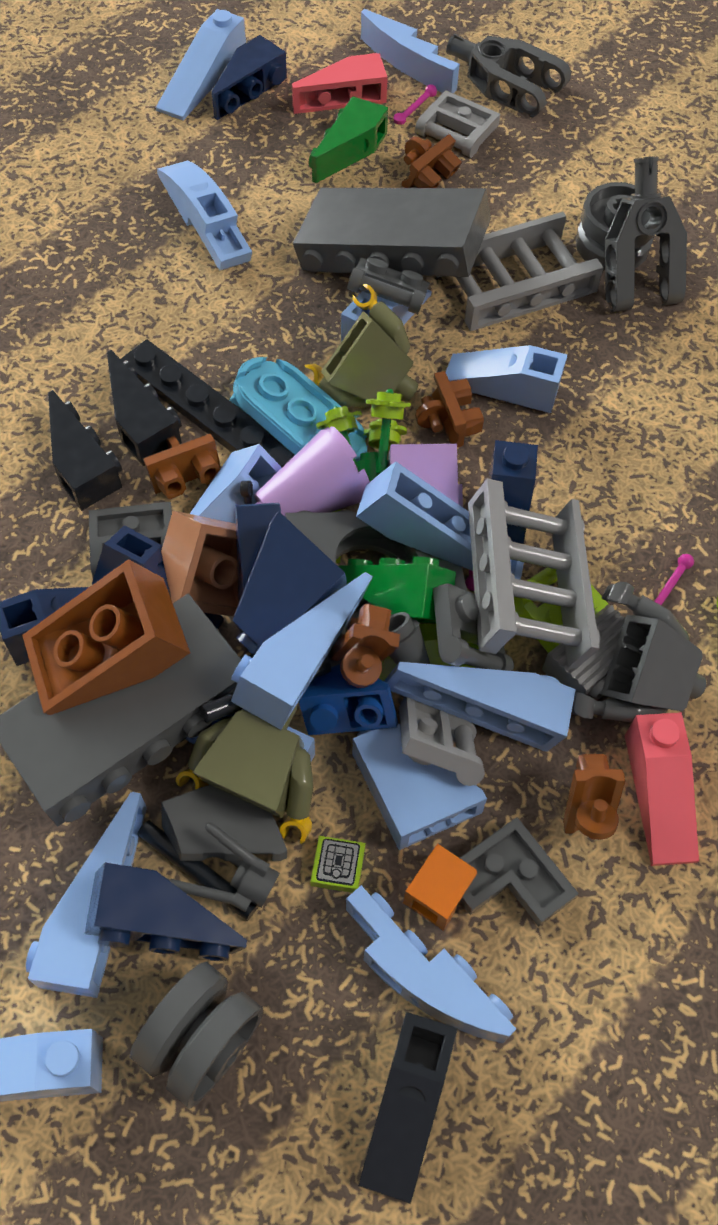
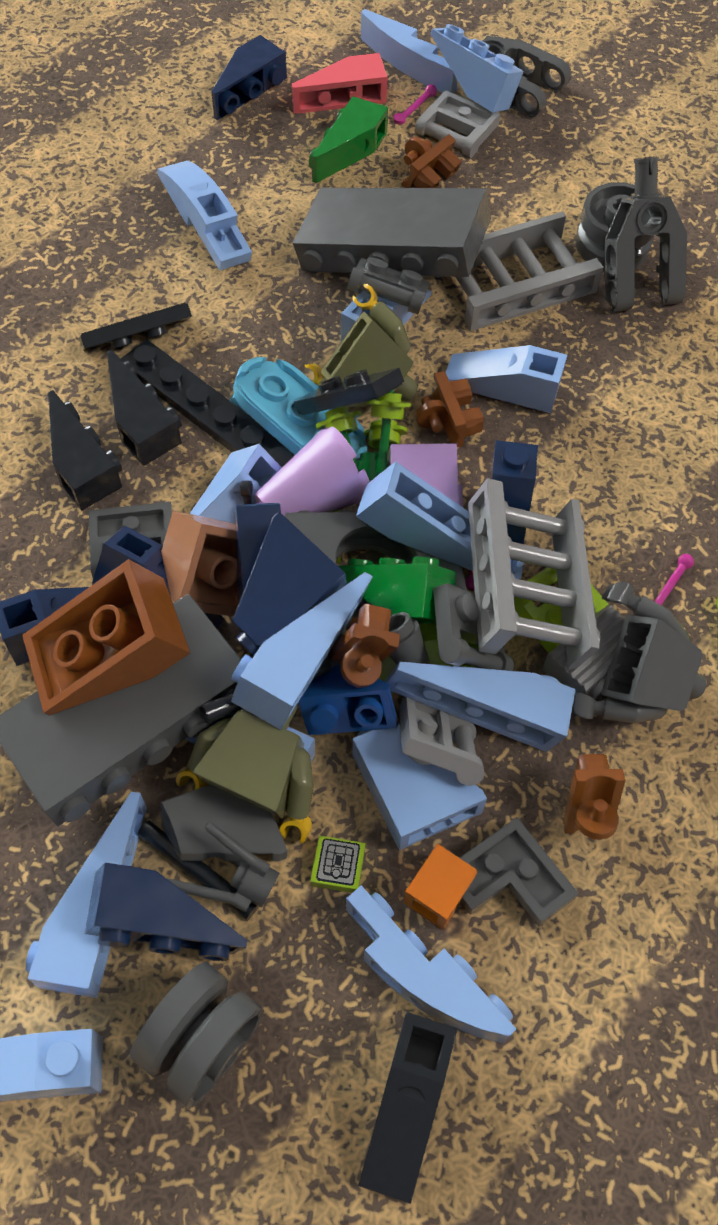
dark orange hips [143,433,221,499] -> none
light blue slope [156,9,246,120] -> none
coral slope [625,712,699,866] -> none
none -> black plate [79,303,192,351]
none -> black plate [294,368,404,415]
none -> light blue slope [430,24,524,113]

